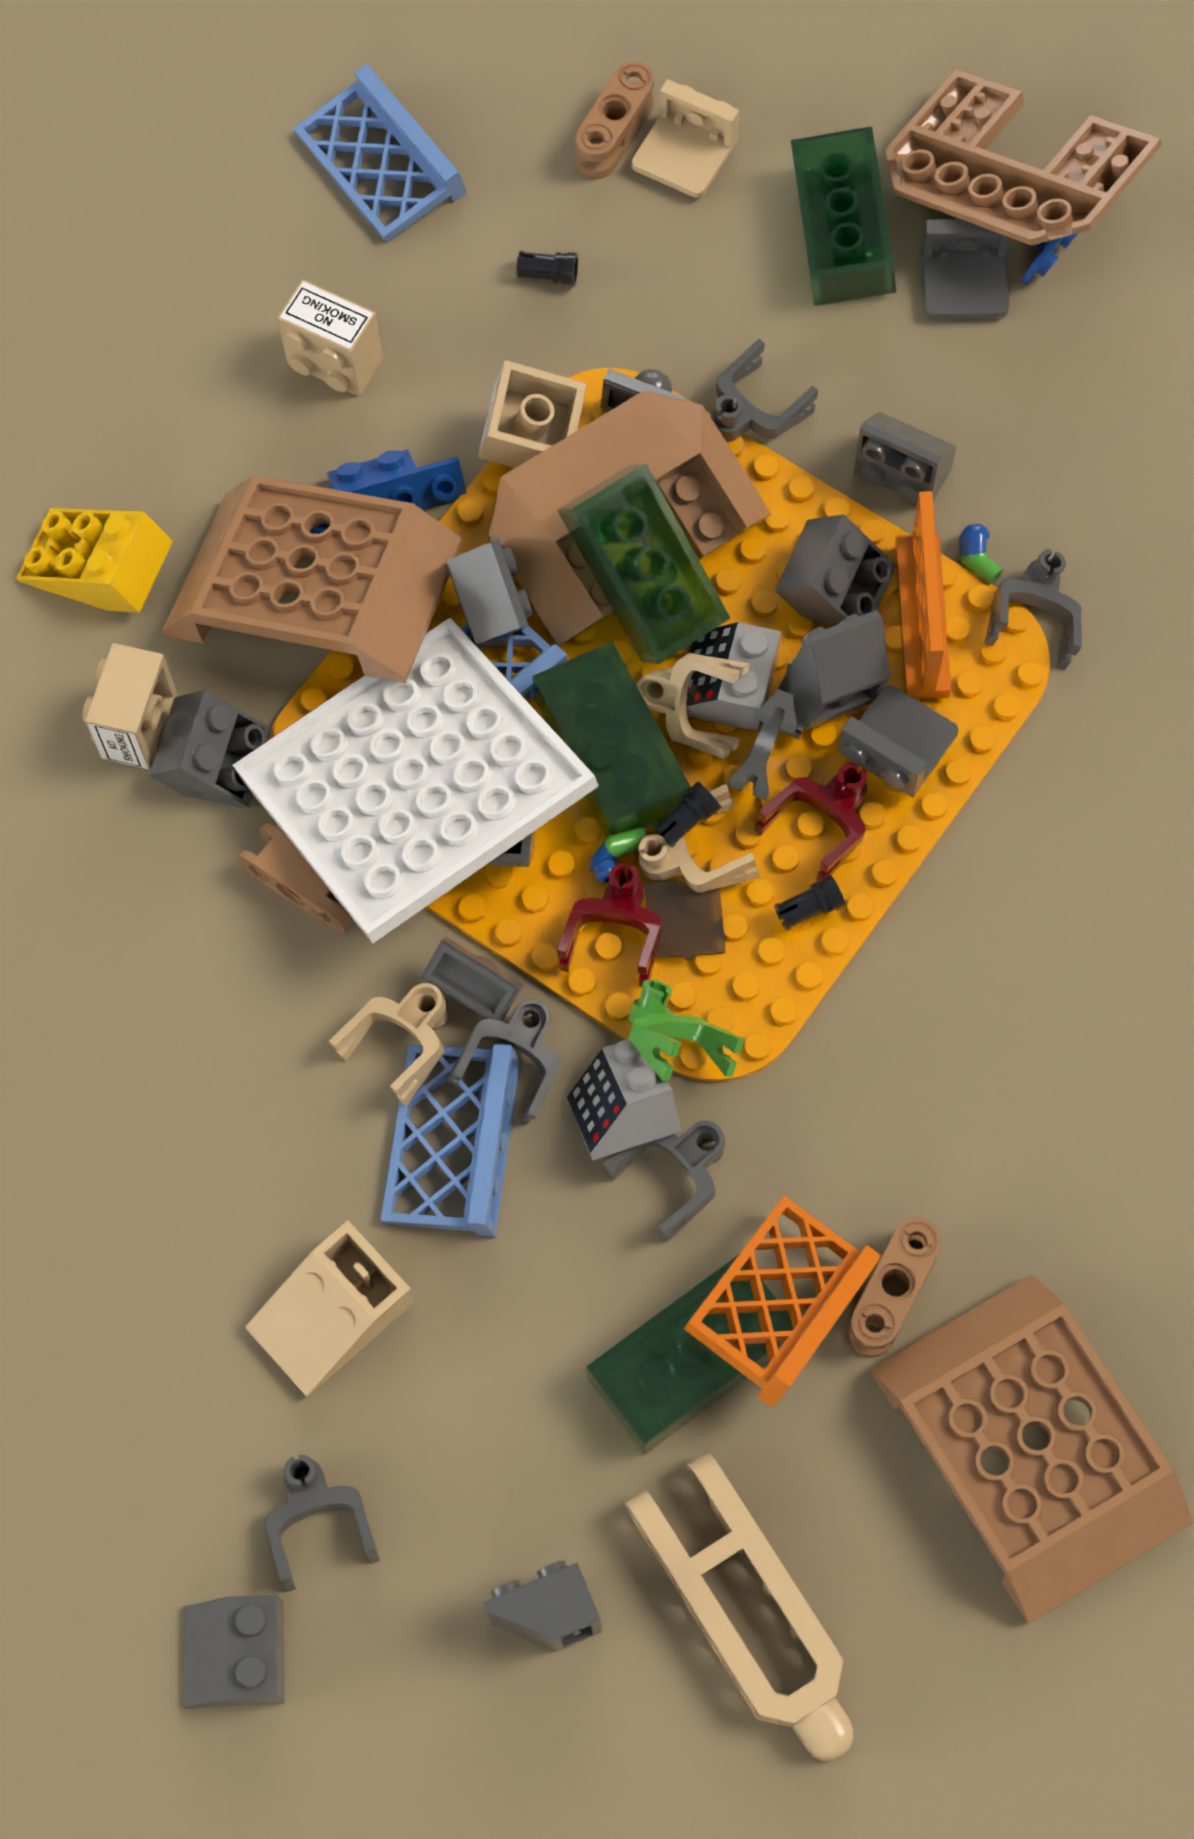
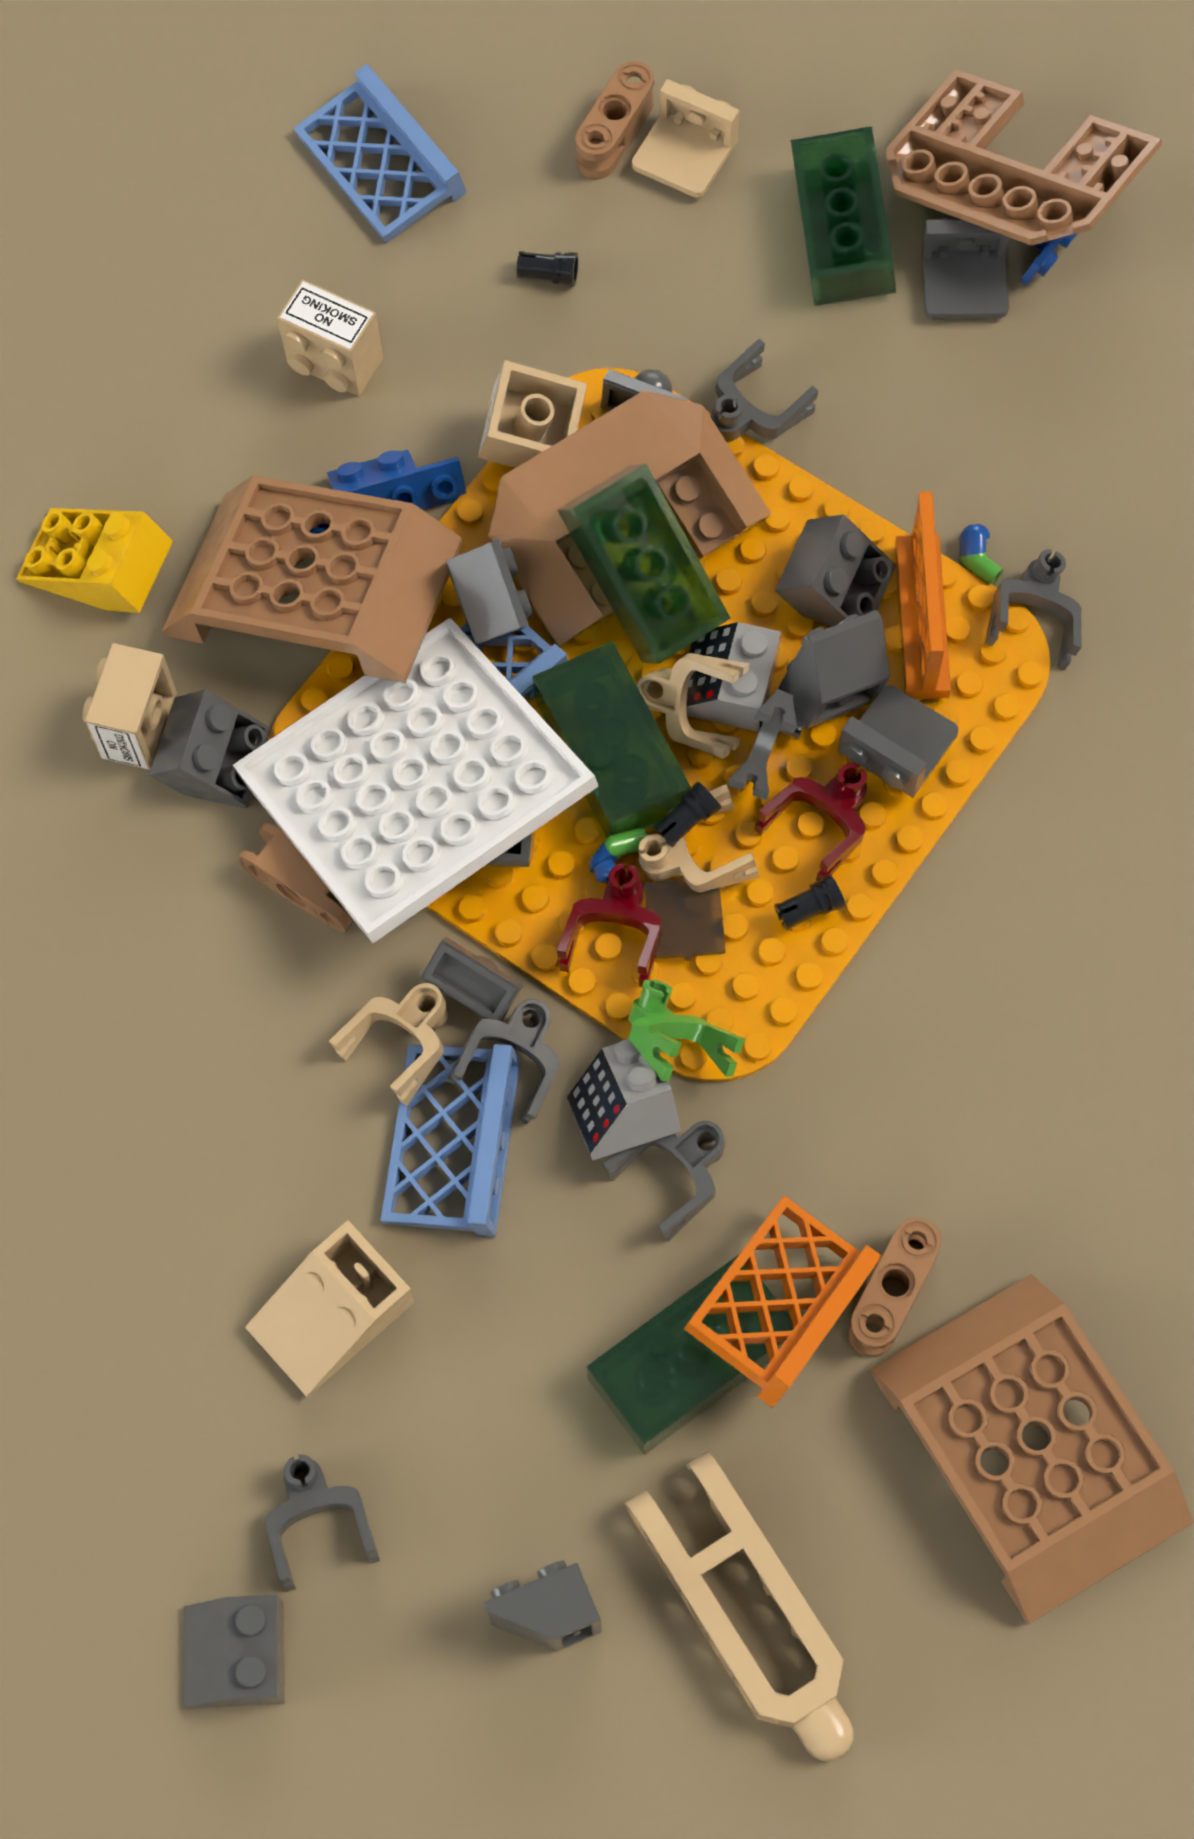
dark grey slope [854,412,956,503] -> none

